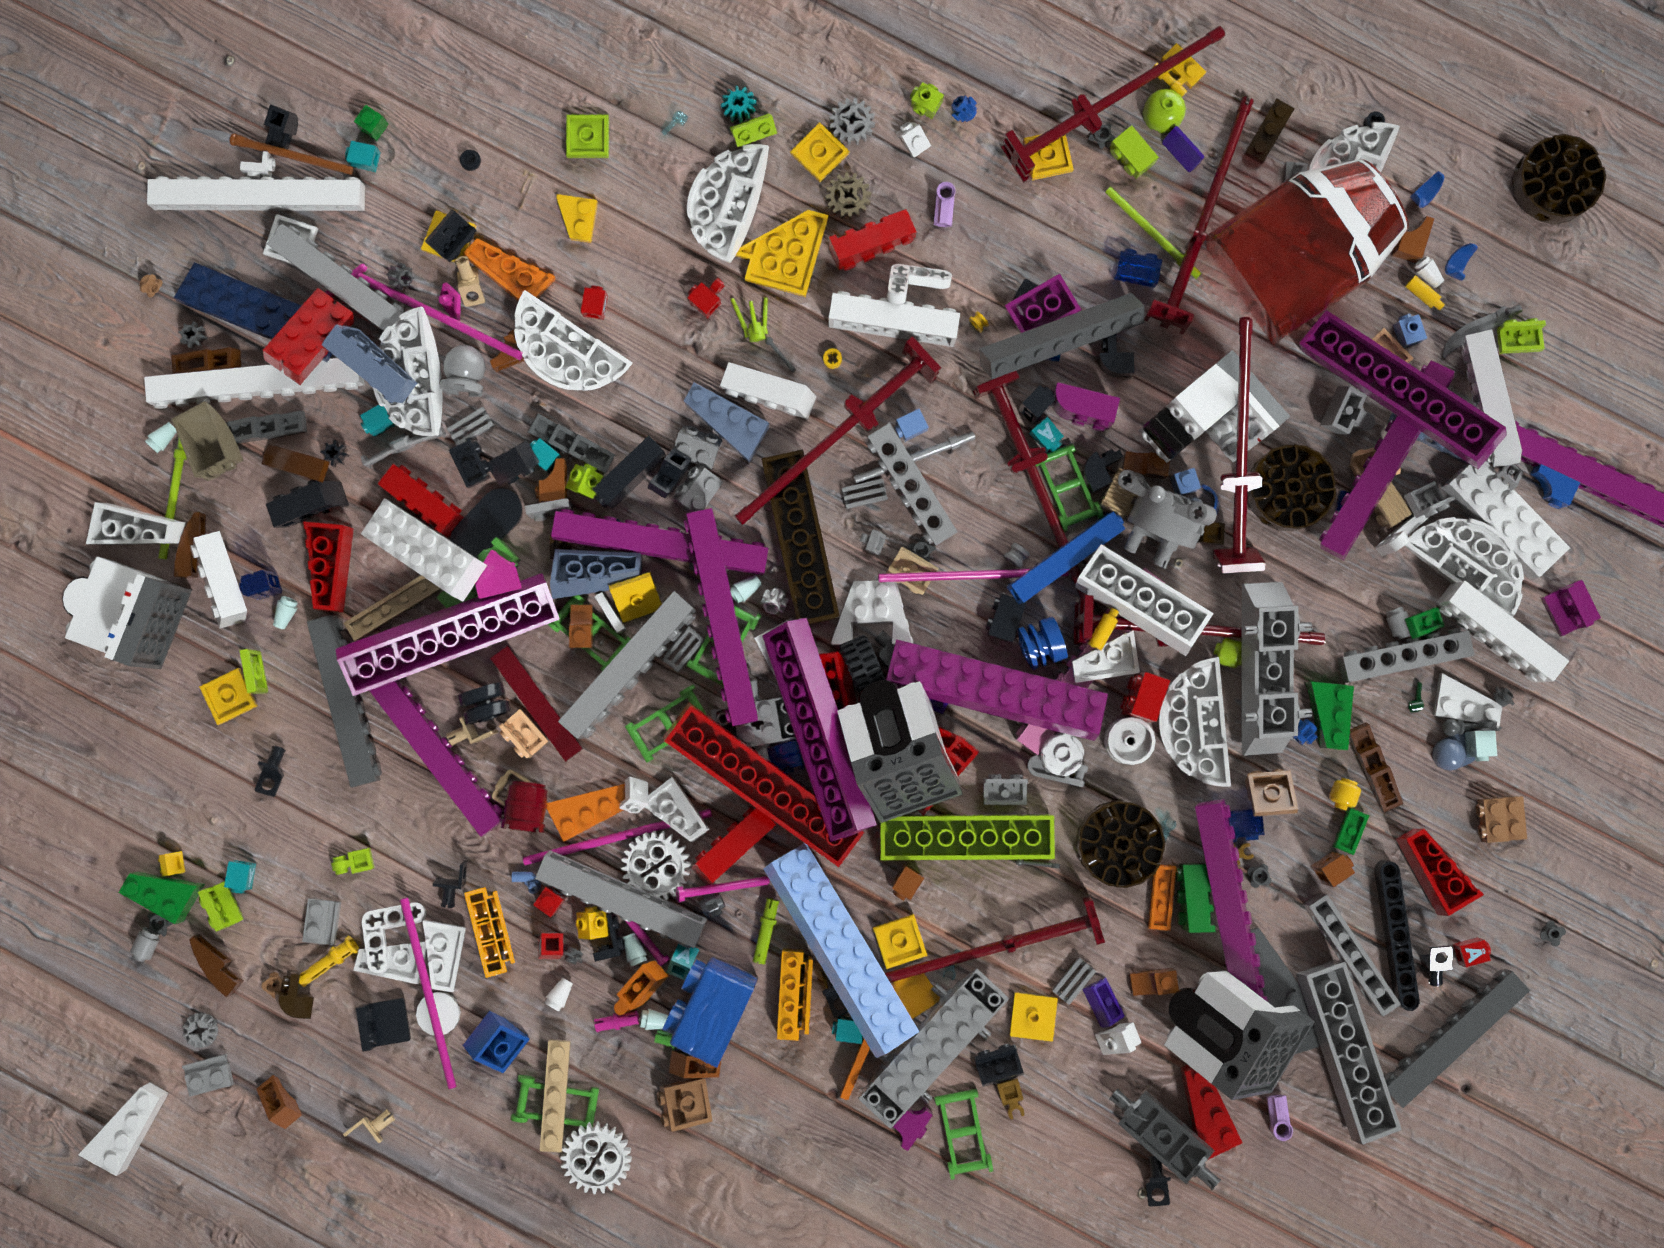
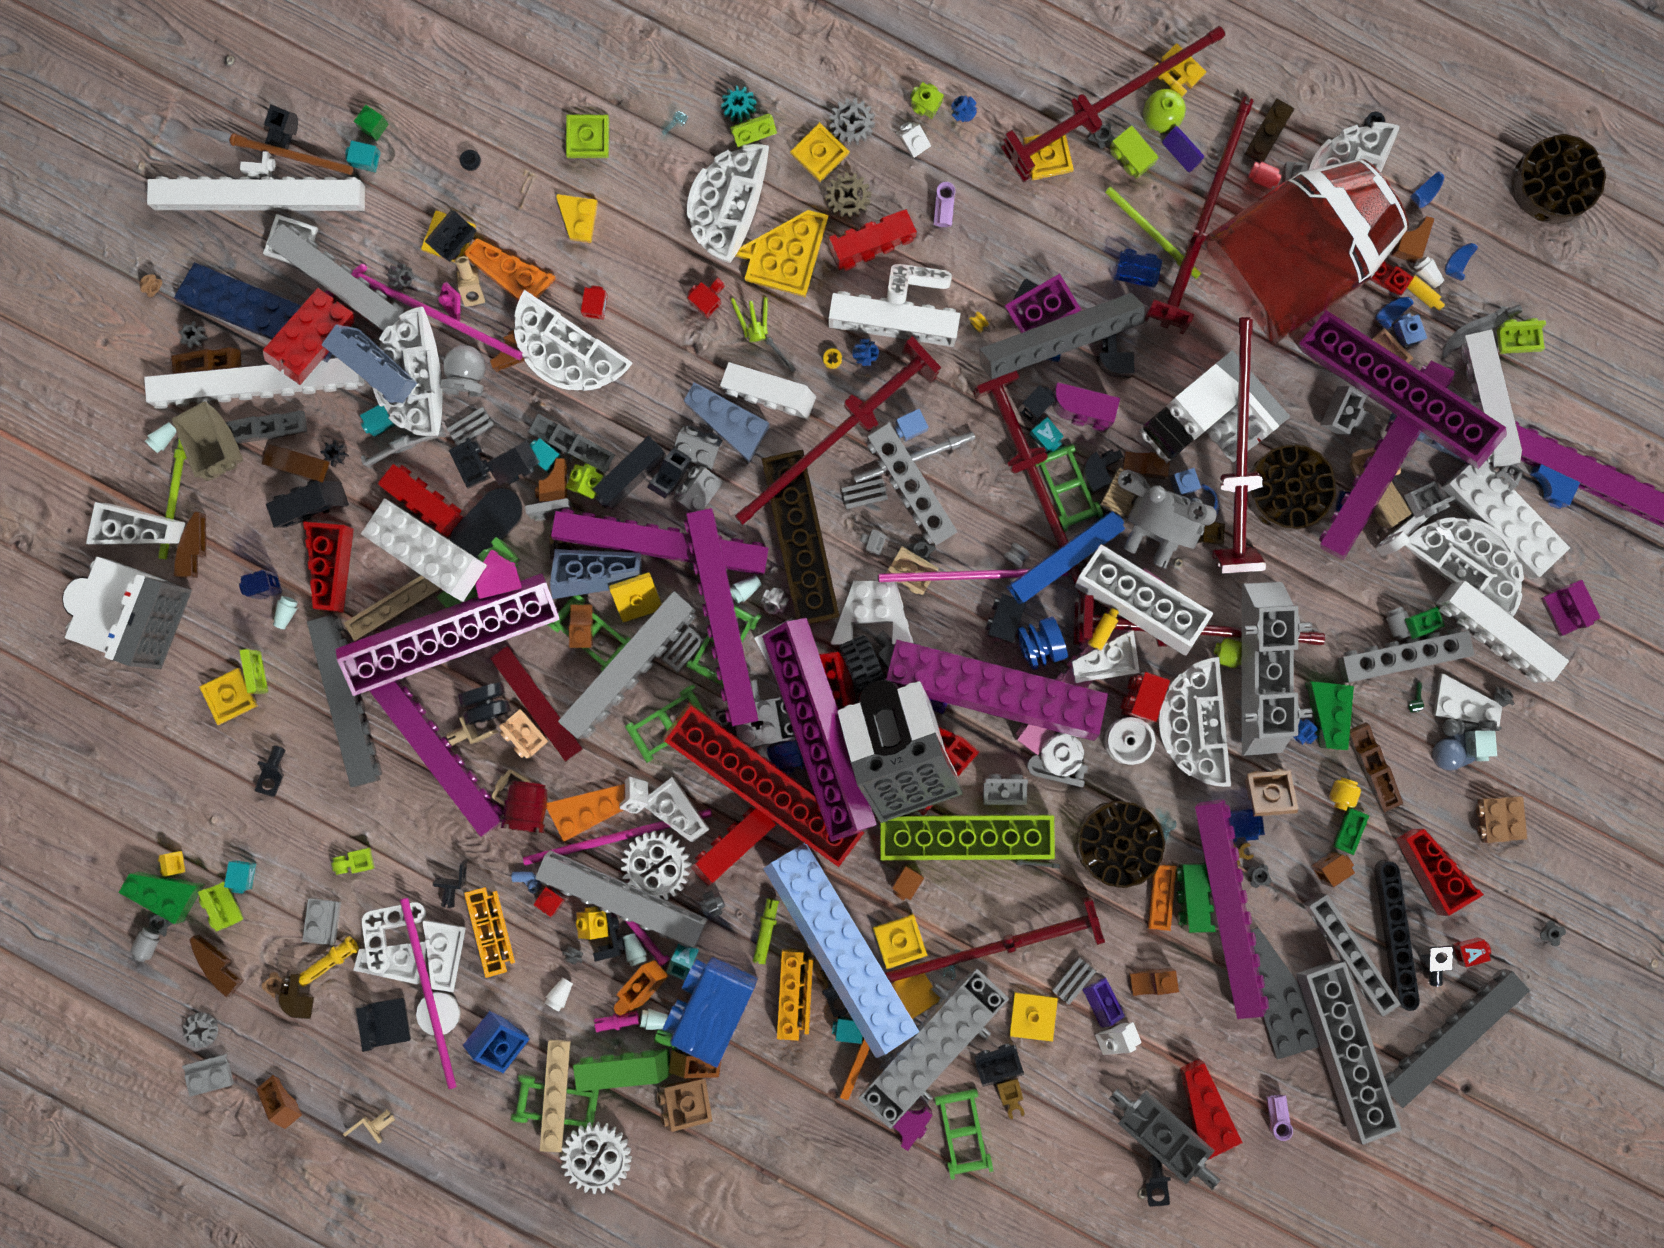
white wedge [79,1083,168,1176] -> none
white wedge [190,531,247,629] -> none
red brick [538,933,563,959] -> none
white tile [594,592,627,634] -> none
dark pink bar [676,876,770,902] -> none
piece [1164,971,1315,1100] -> none
none -> bright green wedge [573,1048,672,1092]
none -> blue gear [852,339,879,366]
none -> coral brick [1248,161,1282,189]
none -> red slope [1364,261,1414,296]
none -> blue helmet [1376,297,1414,330]

